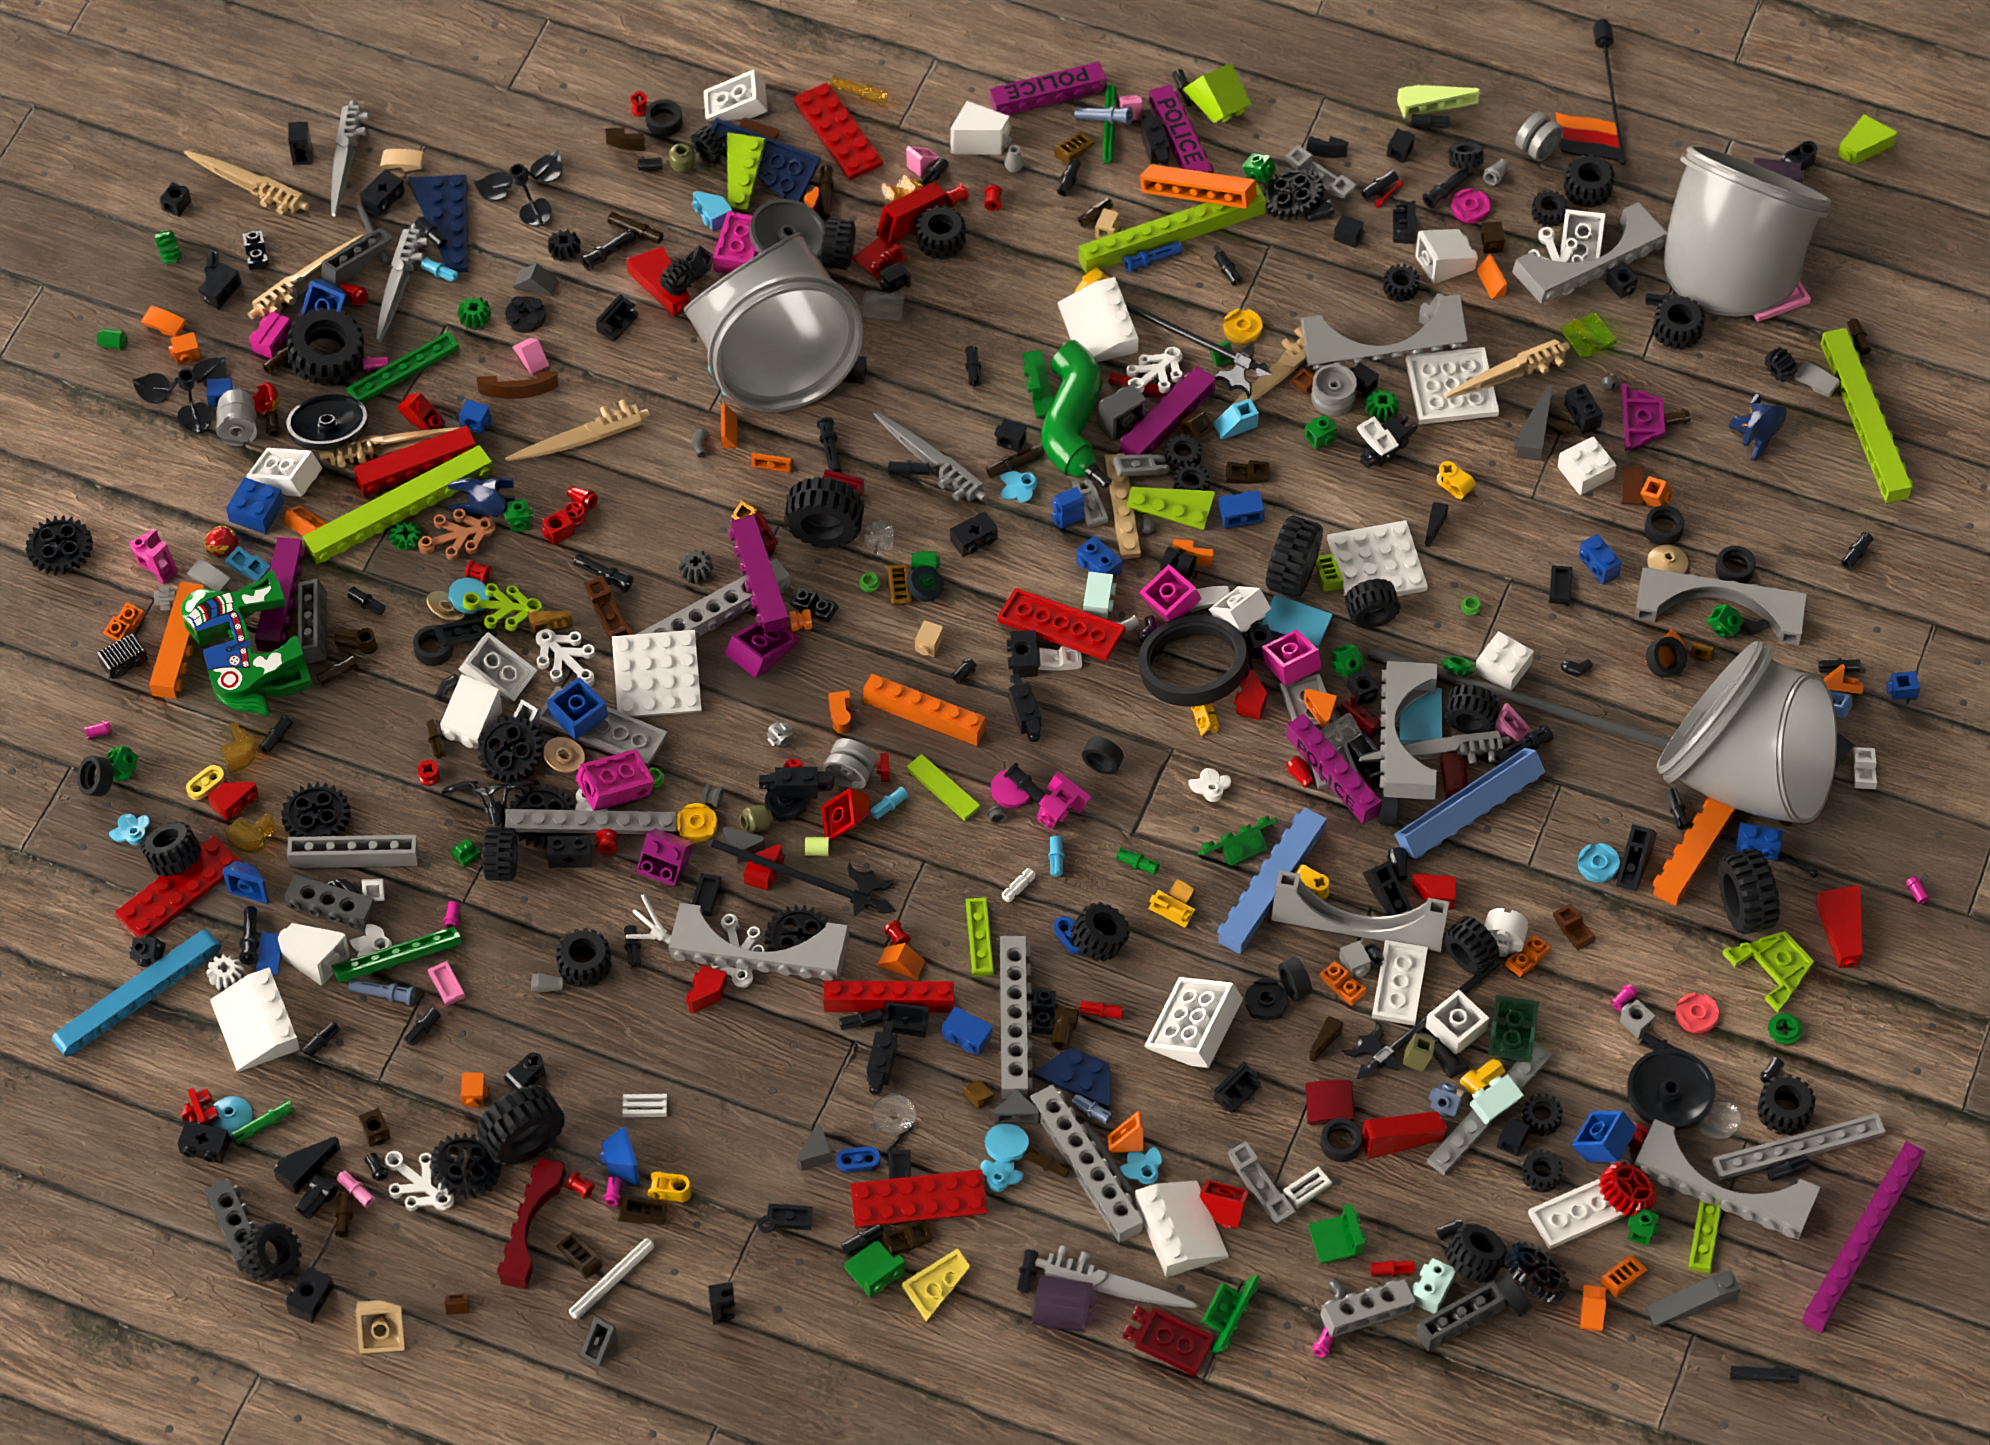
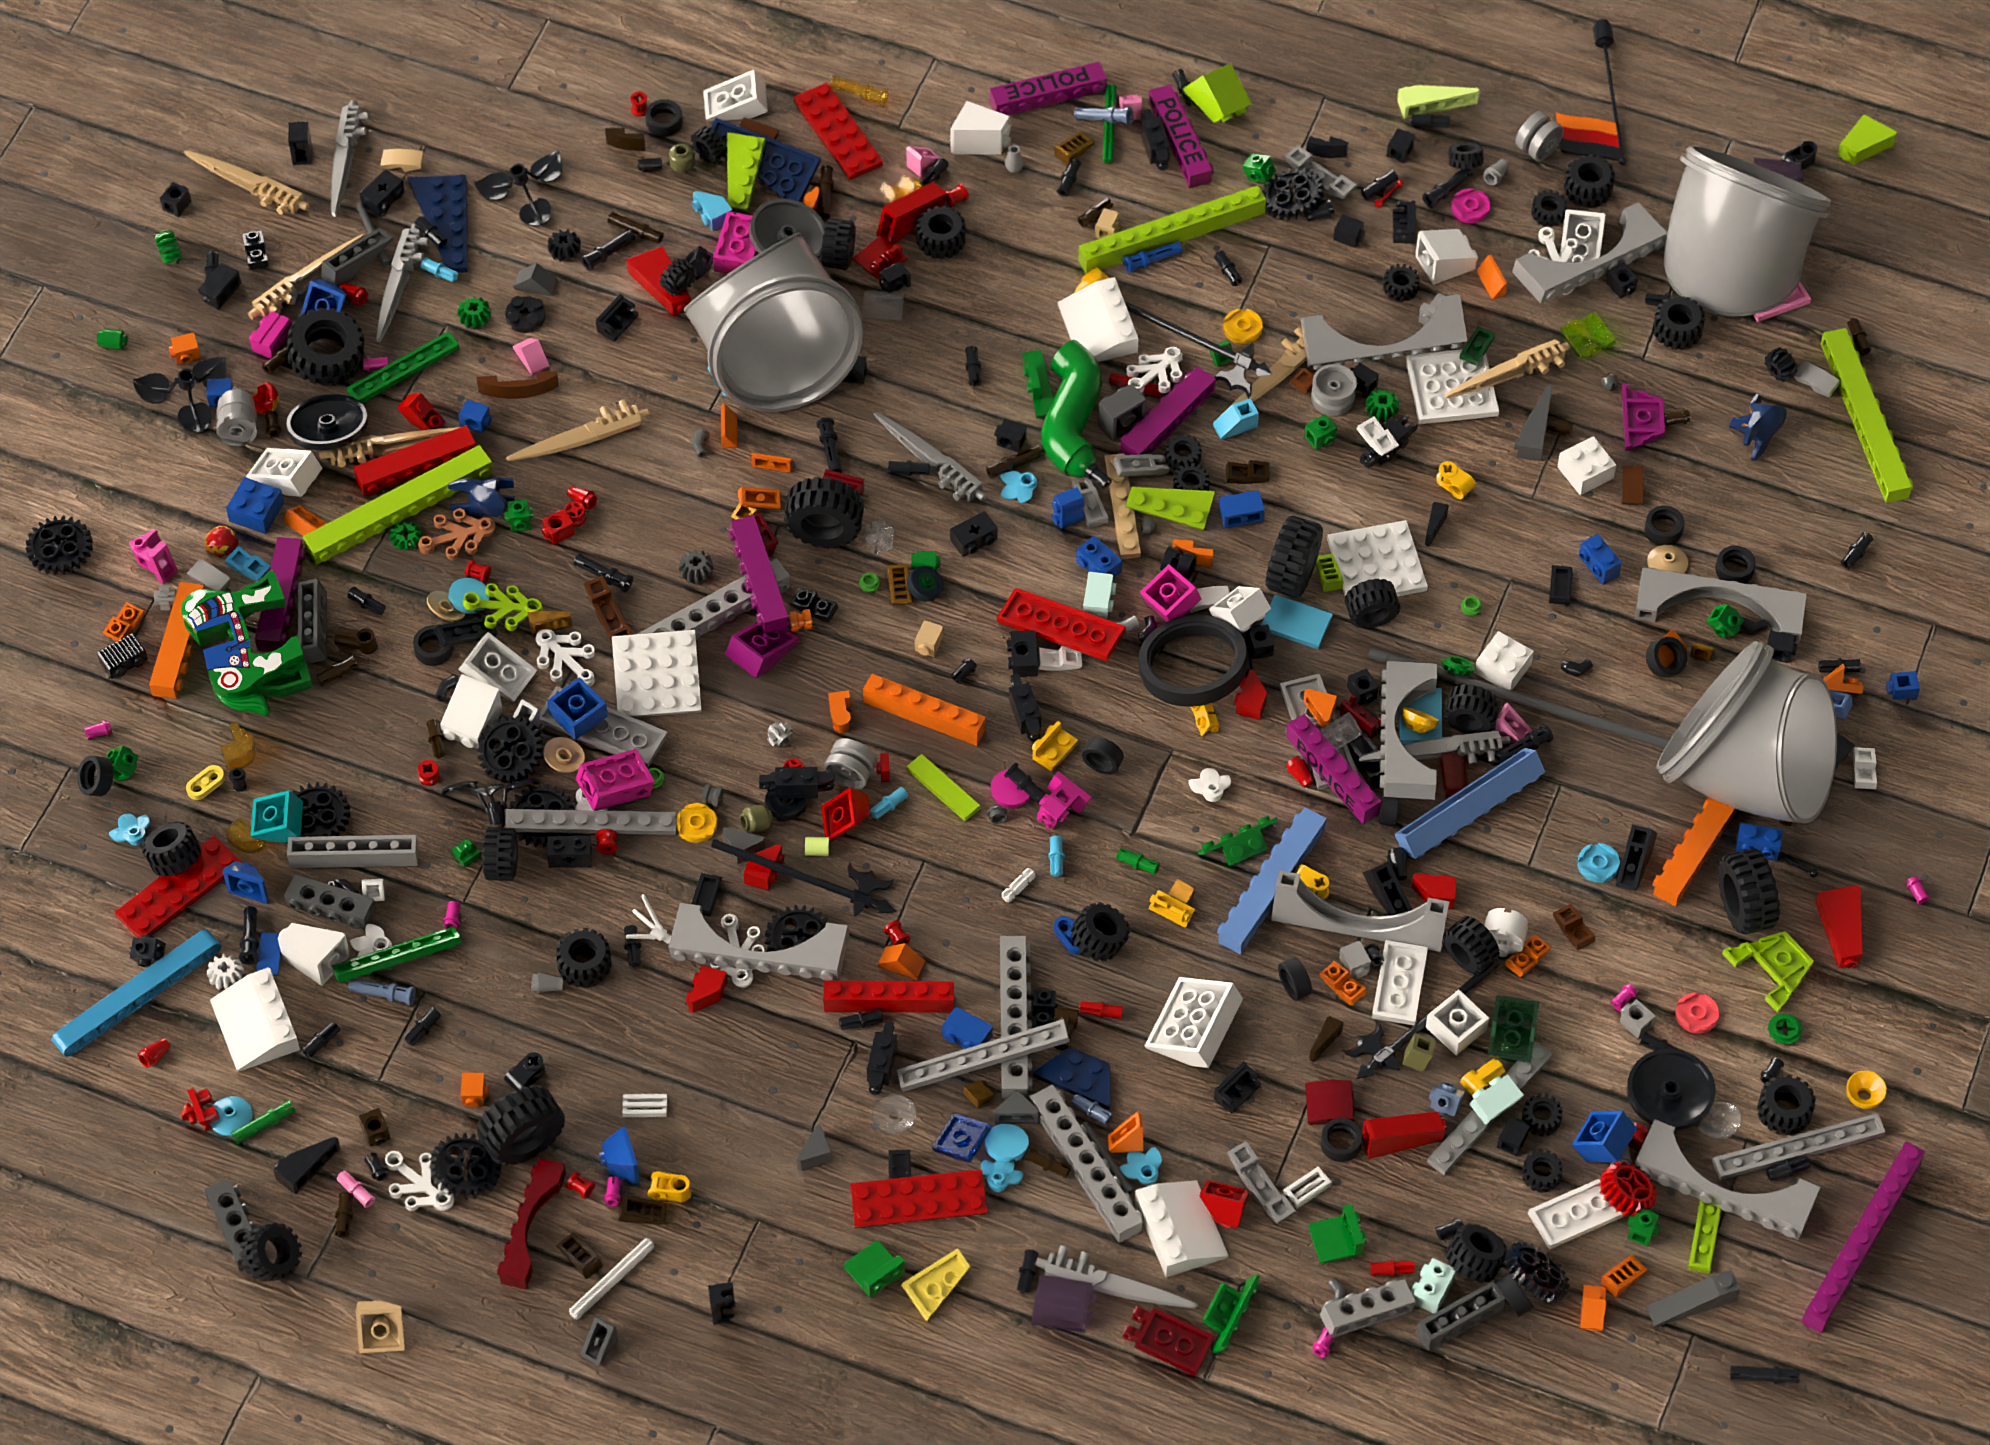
orange slope [141,306,187,337] -> none
black brick [177,1121,231,1163] -> none
red slope [208,782,259,821] -> none
black pin [258,715,293,755] -> none
black brick [286,1267,334,1323] -> none
black piece [295,1174,338,1219] -> none
bright pink tile [427,961,466,1006] -> none
reddish brown slope [445,1294,469,1315] -> none
magenta slope [636,828,694,887] -> none
black hinge [758,1204,813,1233] -> none
blue plate [836,1147,880,1173] -> none
black axle [841,1224,885,1255] -> none
dark brown slope [881,1220,933,1255] -> none
black hinge [883,1002,929,1038] -> none
black hinge [883,1121,913,1157] -> none
lime tile [965,897,994,977] -> none
red bush [984,185,1002,211] -> none
orange brick [1140,164,1257,209] -> none
dark brown brick [1178,411,1214,440] -> none
black plate [1245,978,1288,1020] -> none
dark pink brick [1262,629,1322,686] -> none
green brick [1330,643,1364,678] -> none
black tile [1432,1037,1468,1079] -> none
dark brown brick [1480,221,1505,253] -> none
black brick [1564,384,1603,434] -> none
orange brick [1640,476,1673,507] -> none
black axle [1666,788,1691,830] -> none
none -> red cone [137,1038,171,1068]
none -> black pin [229,768,247,792]
none -> teal slope [250,790,303,843]
none -> orange slope [738,487,781,510]
none -> light grey plate [897,1019,1070,1092]
none -> clear blue tile [932,1113,991,1163]
none -> yellow bracket [1032,721,1078,772]
none -> yellow piece [1401,707,1439,734]
none -> dark green plate [1459,326,1495,366]
none -> black brick [1767,630,1797,663]
none -> yellow piece [1846,1071,1887,1109]

